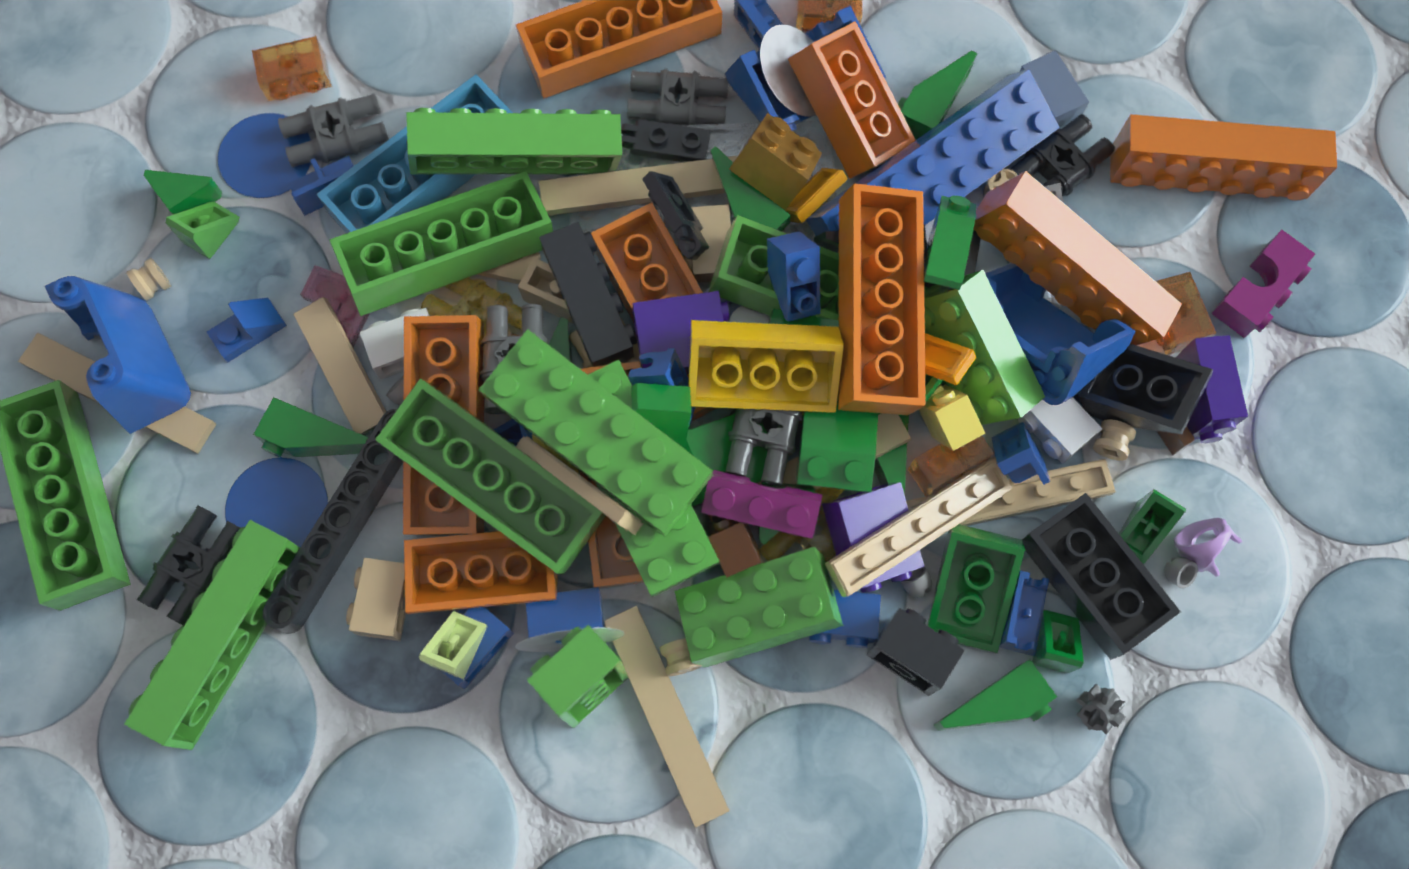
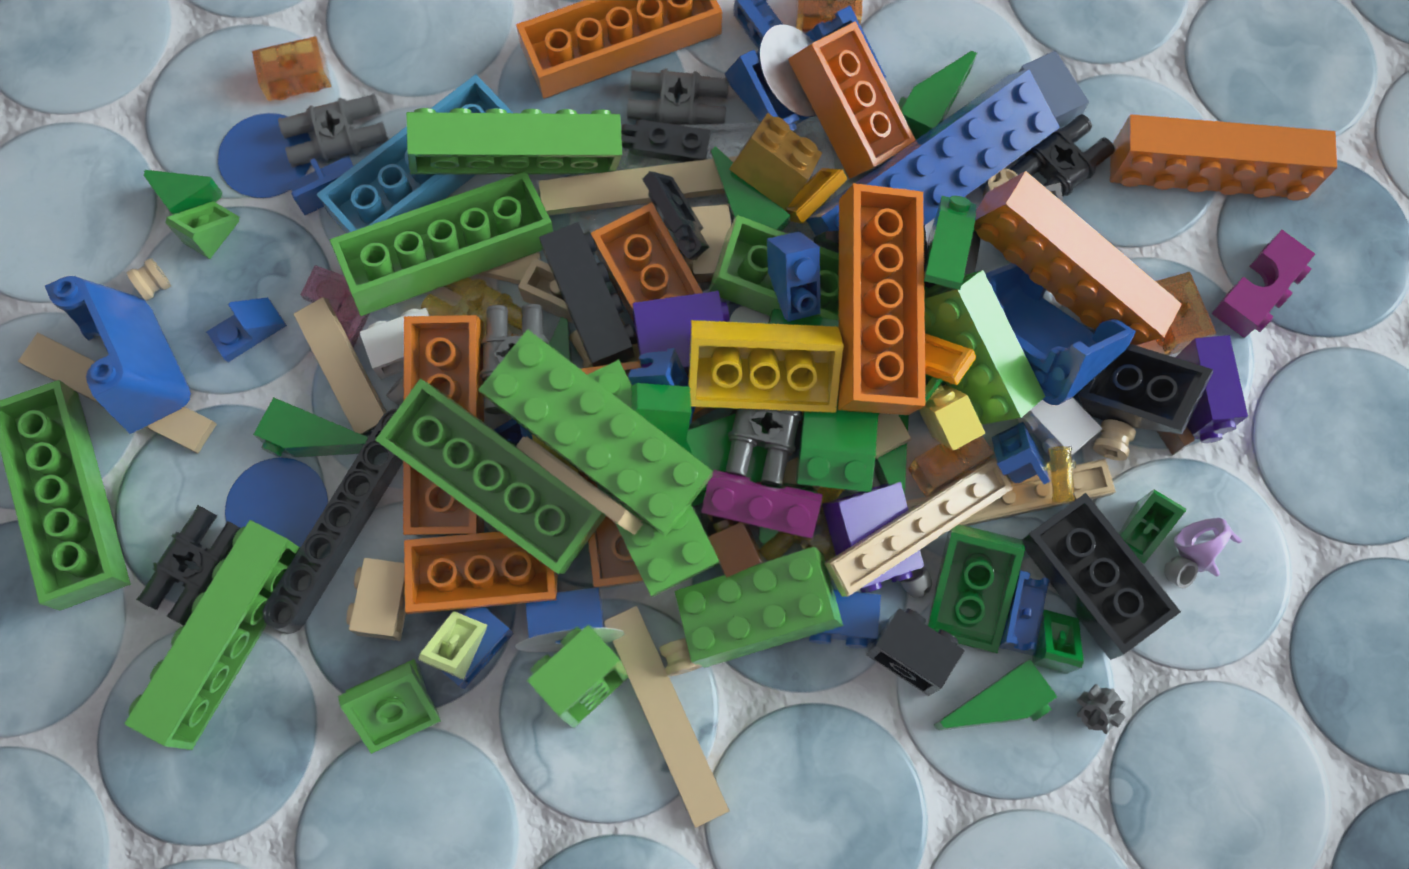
none -> bright green bracket [338,659,441,754]
none -> clear yellow pin [1046,446,1076,503]

